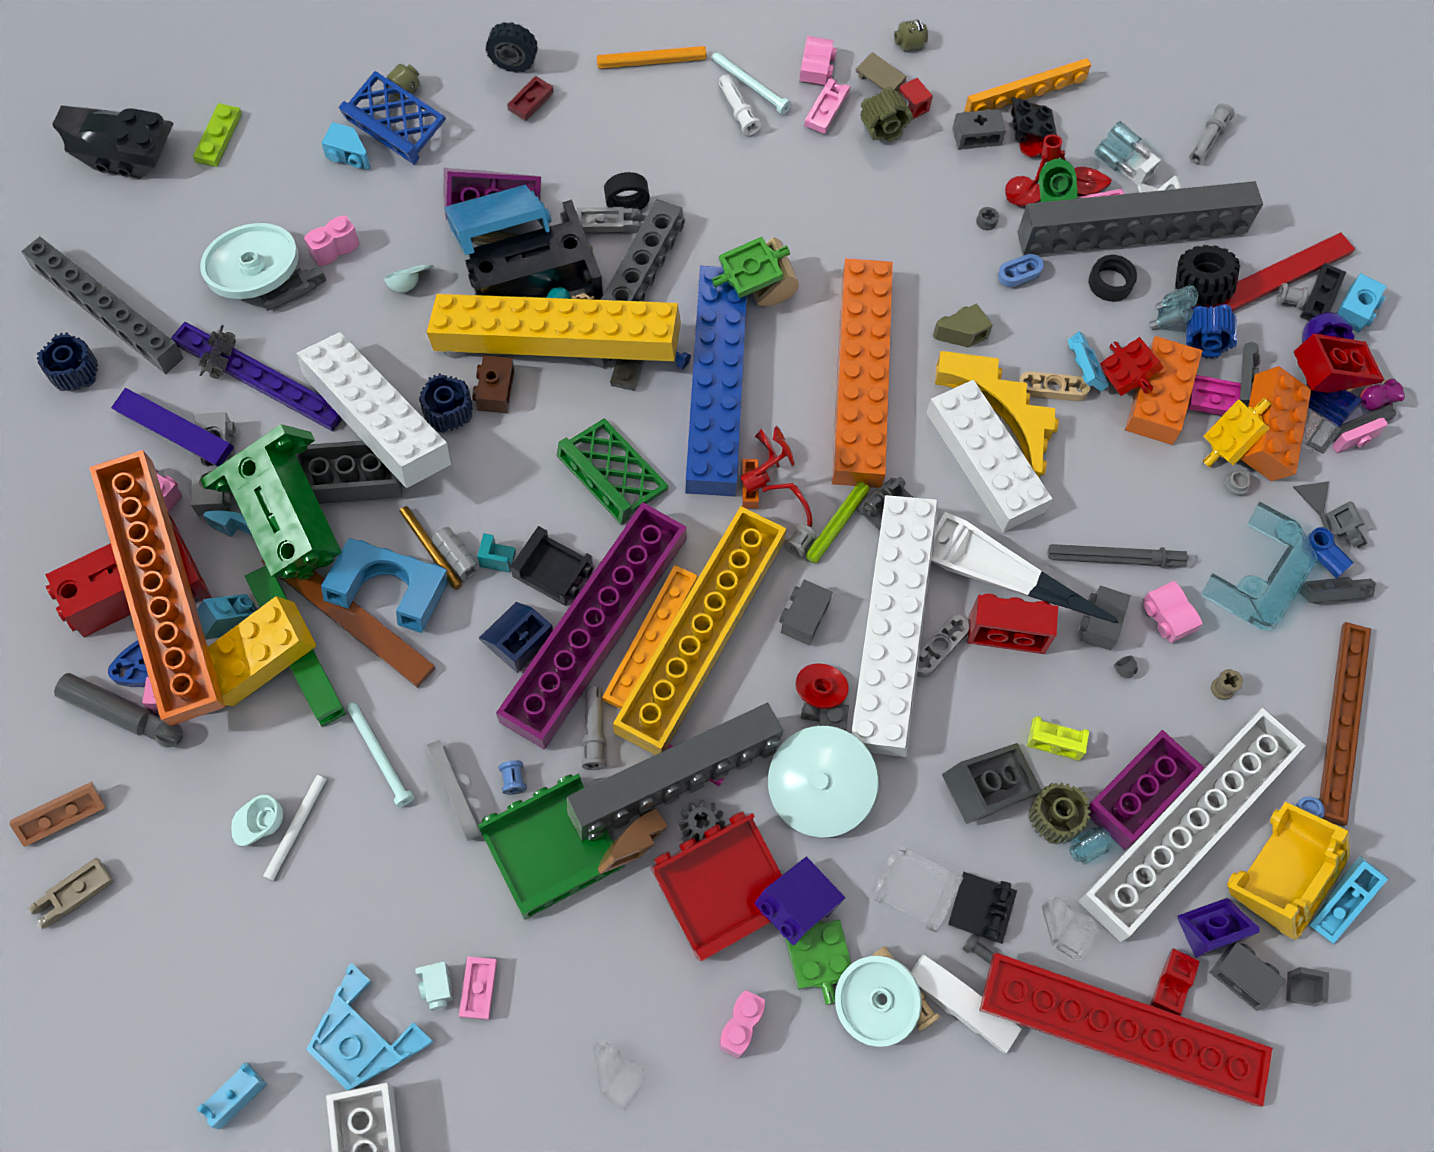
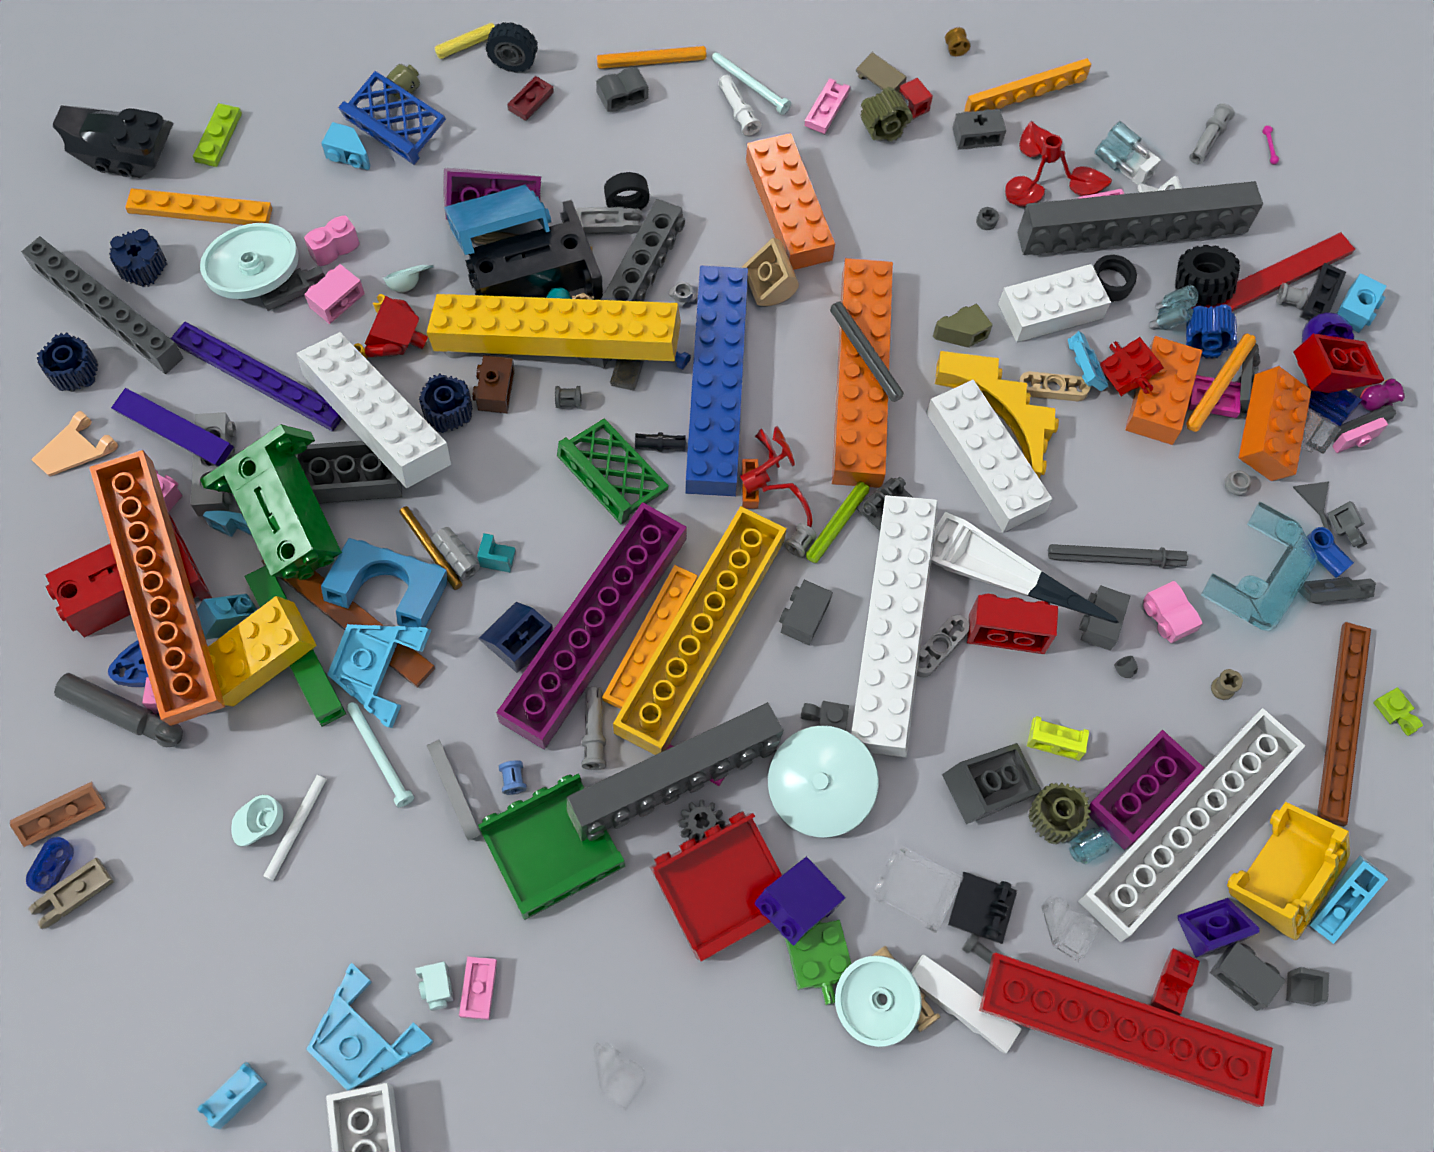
clear smoke hinge [199,325,236,379] -> none
black panel [510,526,594,606] -> none
medium nougat slope [597,808,668,874] -> none
bright green plate [711,237,790,298] -> none
bright pink brick [719,990,765,1058] -> none
red dish [795,663,849,709] -> none
bright pink brick [799,36,837,85] -> none
olive head [894,20,928,51] -> none
medium blue plate [998,254,1044,287] -> none
black hinge [1011,97,1057,143] -> none
green piece [1039,159,1078,202] -> none
yellow plate [1202,397,1272,468] -> none
medium blue plate [1296,797,1325,818] -> none
none -> clear blue plate [26,837,74,894]
none -> light nougat flag [31,411,118,476]
none -> dark blue brick [109,229,167,287]
none -> light orange plate [125,188,273,225]
none -> bright pink brick [304,264,365,324]
none -> medium azure wing [327,624,431,728]
none -> red torso [354,294,428,359]
none -> light yellow axle [435,23,495,59]
none -> dark grey bush [555,386,582,408]
none -> dark grey brick [596,67,649,112]
none -> black pin [635,432,686,452]
none -> light grey plate [669,282,697,307]
none -> orange brick [746,133,835,270]
none -> dark grey axle [830,301,904,402]
none -> pearl gold wheel [945,27,970,57]
none -> white brick [998,264,1111,343]
none -> light orange axle [1186,333,1256,432]
none -> dark pink hinge [1262,125,1279,164]
none -> lime plate [1373,687,1423,736]

